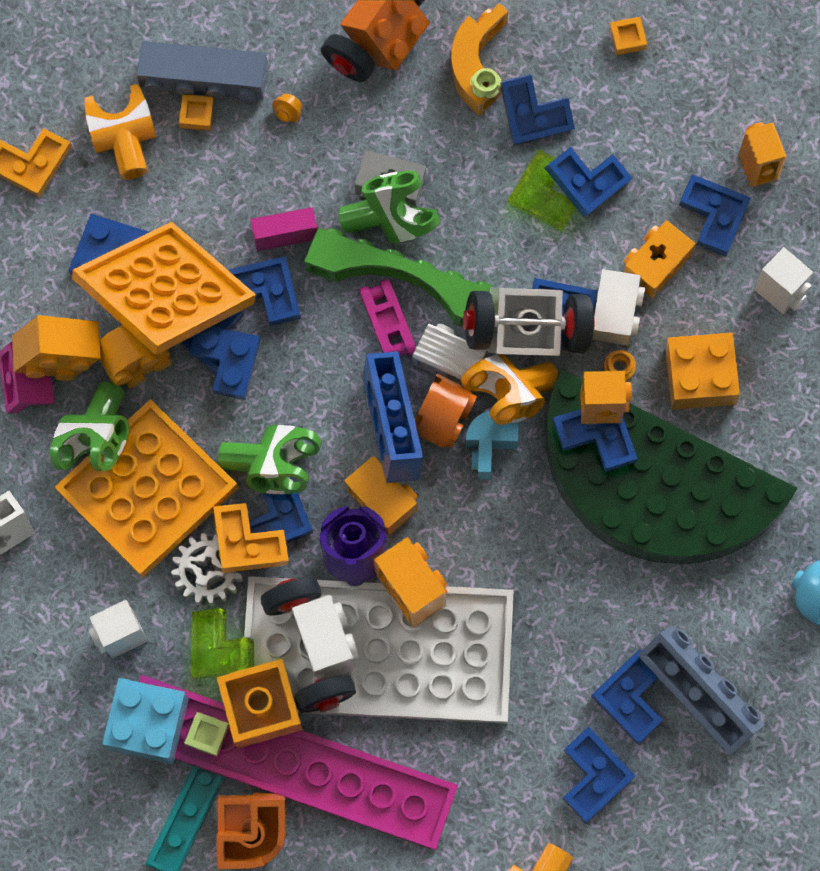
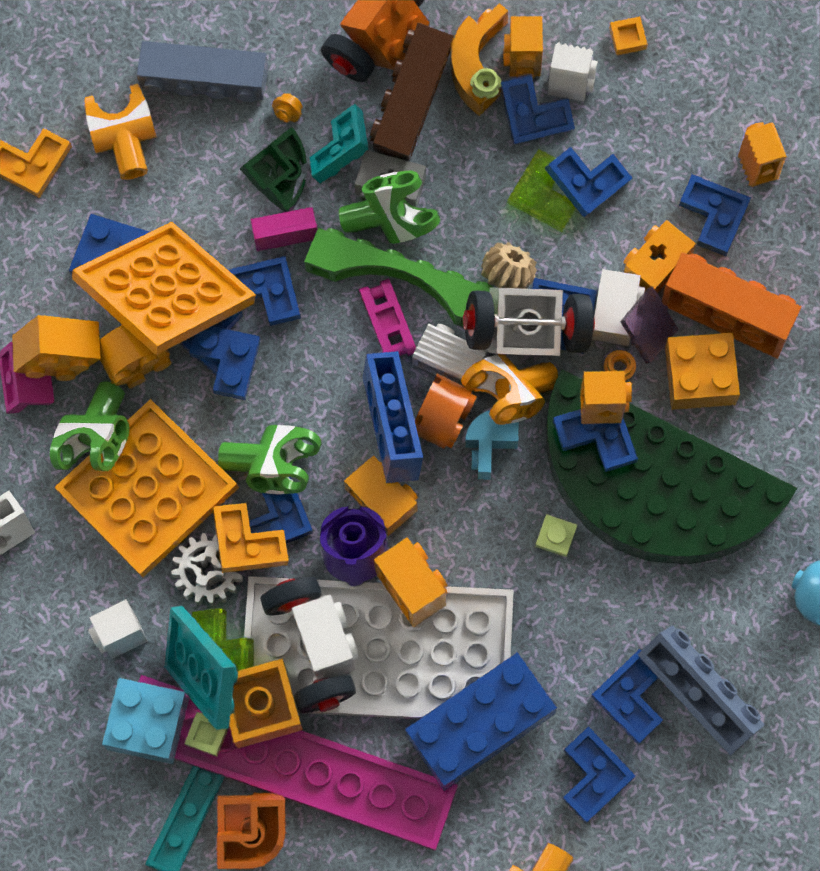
light orange plate [179,94,215,131] -> none
white brick [755,247,813,315] -> none
none -> teal plate [164,606,238,730]
none -> dark green brick [240,127,307,212]
none -> teal plate [310,104,369,184]
none -> reddish brown brick [369,23,454,162]
none -> blue brick [405,652,557,791]
none -> tan gear [481,242,537,289]
none -> light orange brick [503,16,543,79]
none -> yellowish green plate [535,514,577,557]
none -> white brick [548,42,598,102]
none -> piece [620,287,678,364]
none -> orange brick [661,252,802,359]

